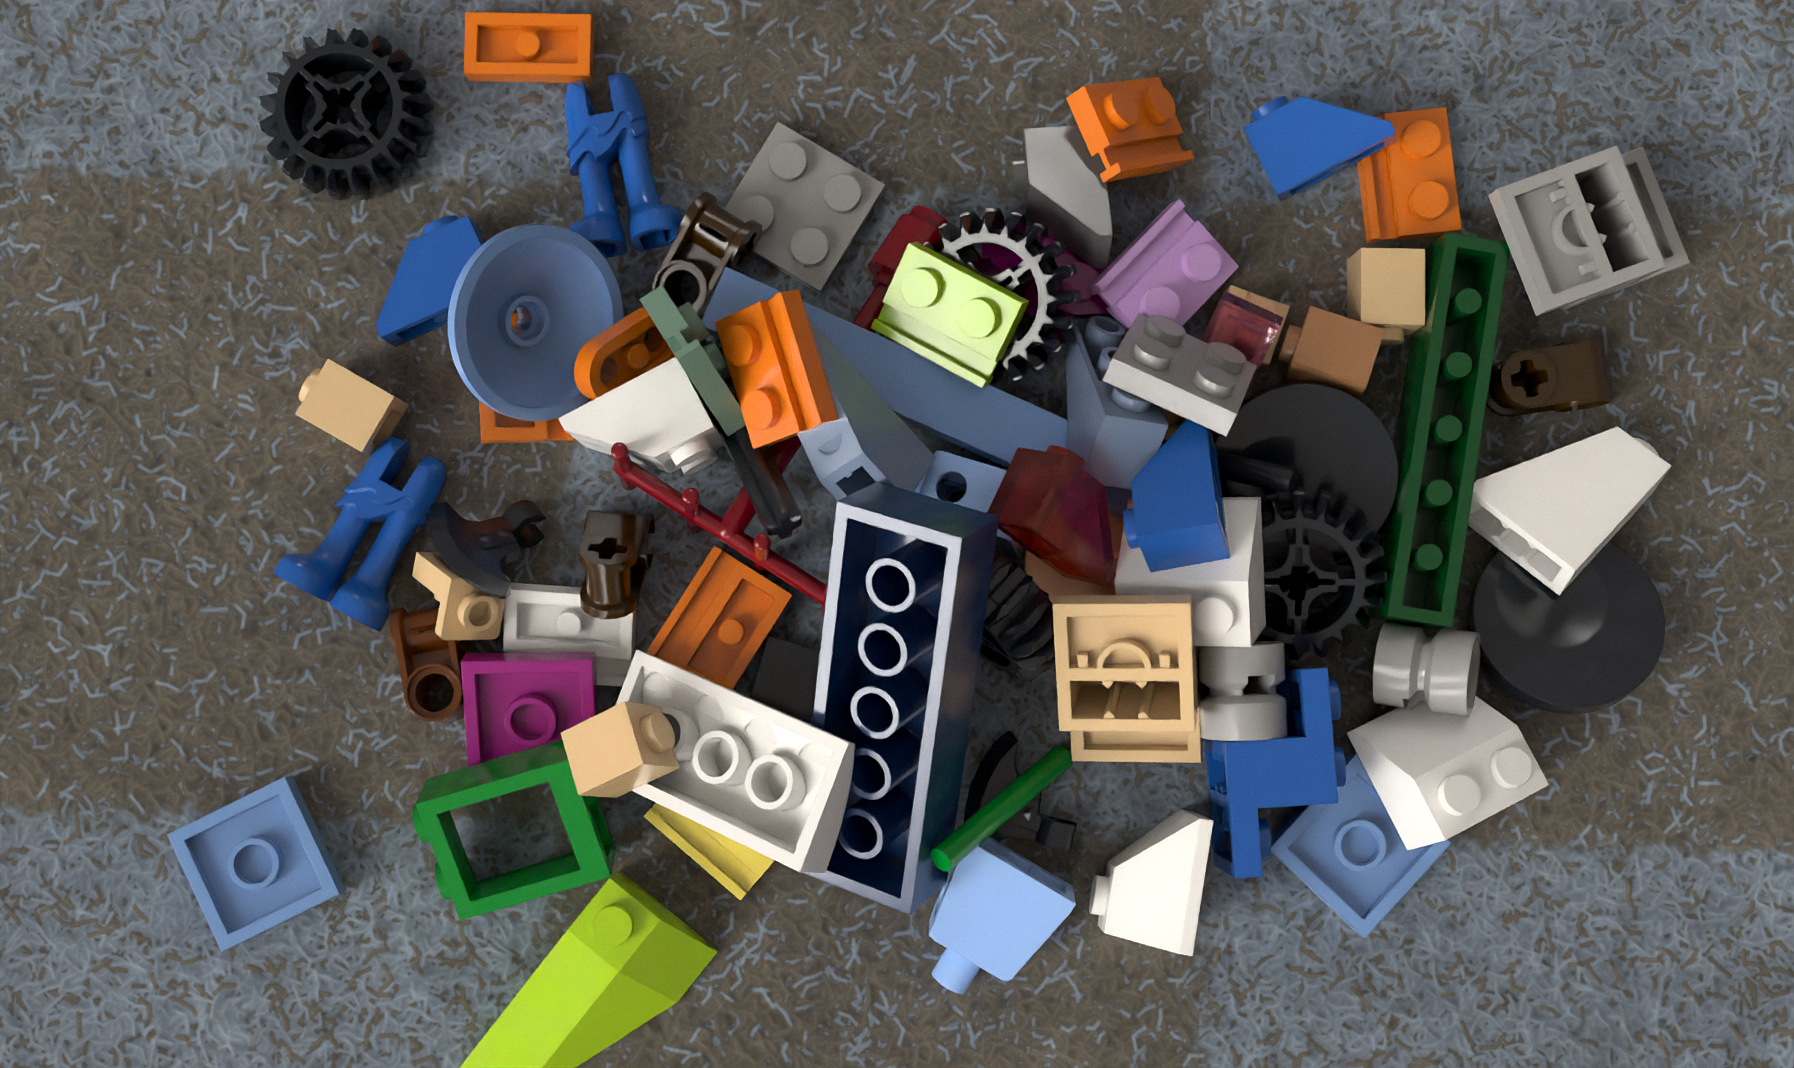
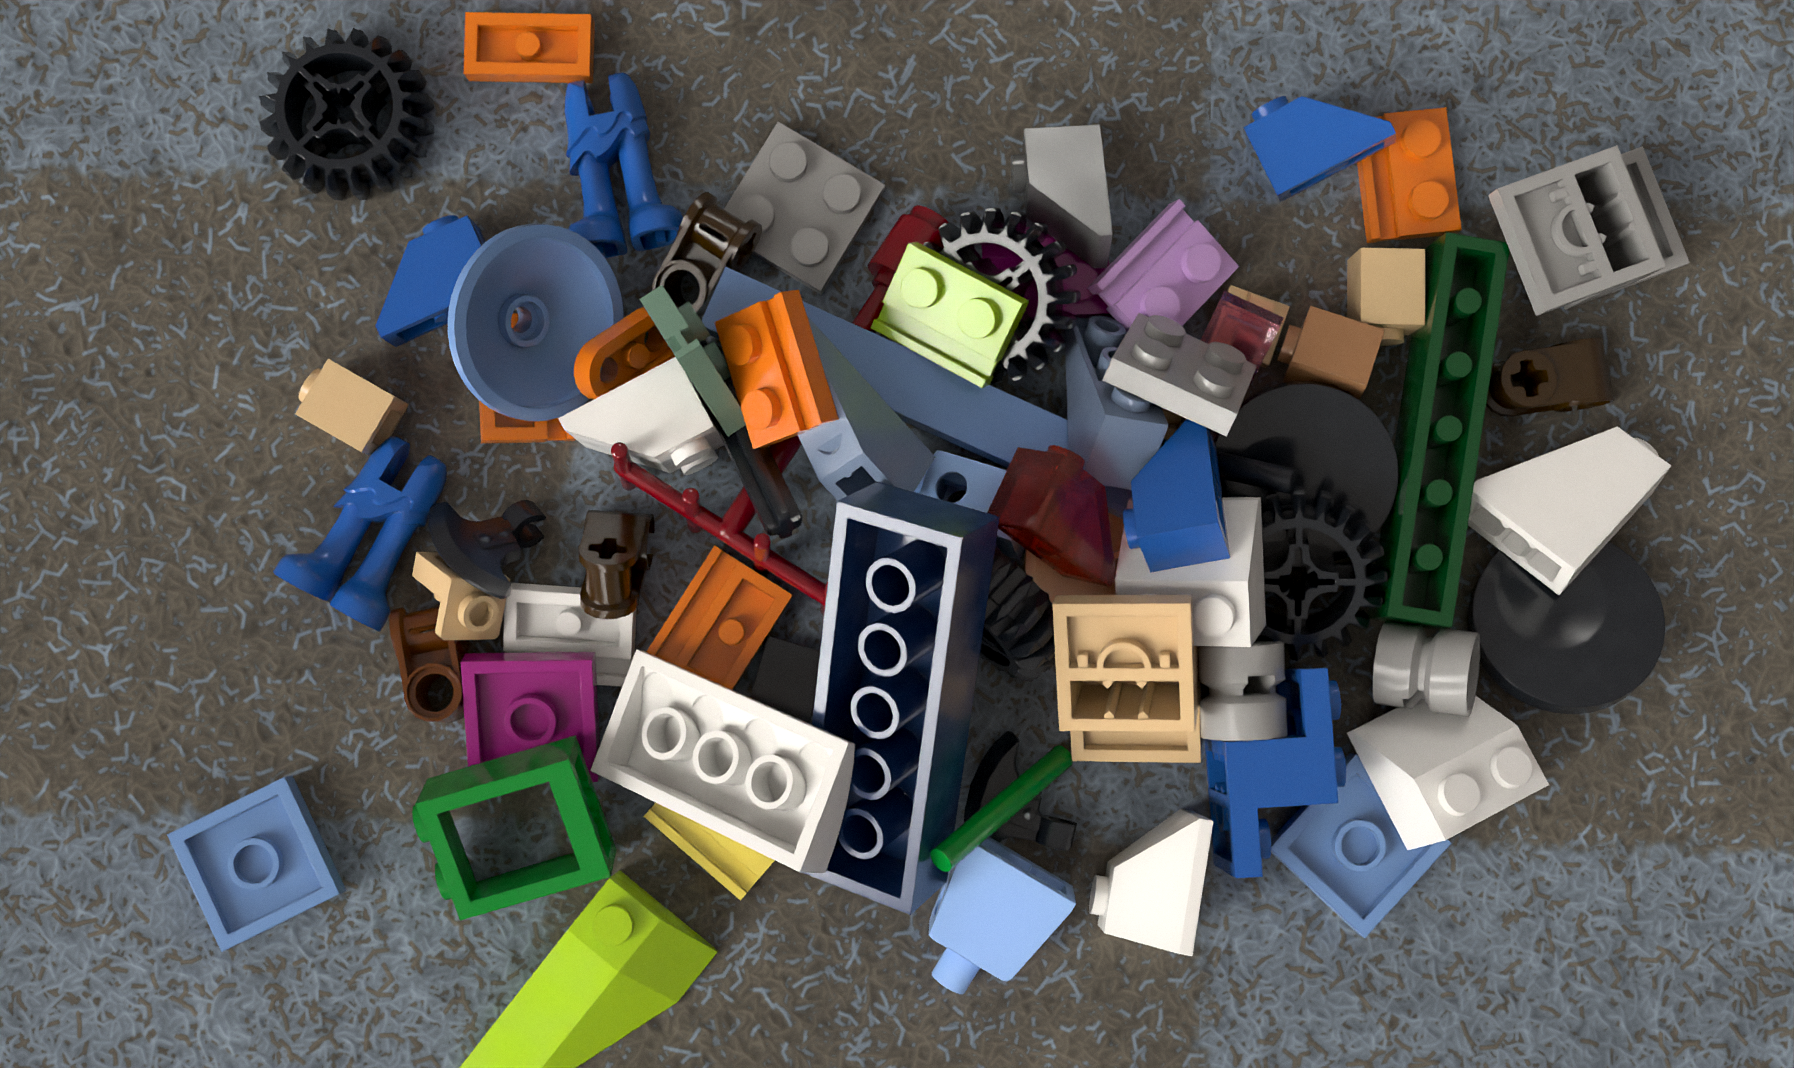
tan brick [561,701,679,798] -> none
orange plate [1066,77,1195,183] -> none

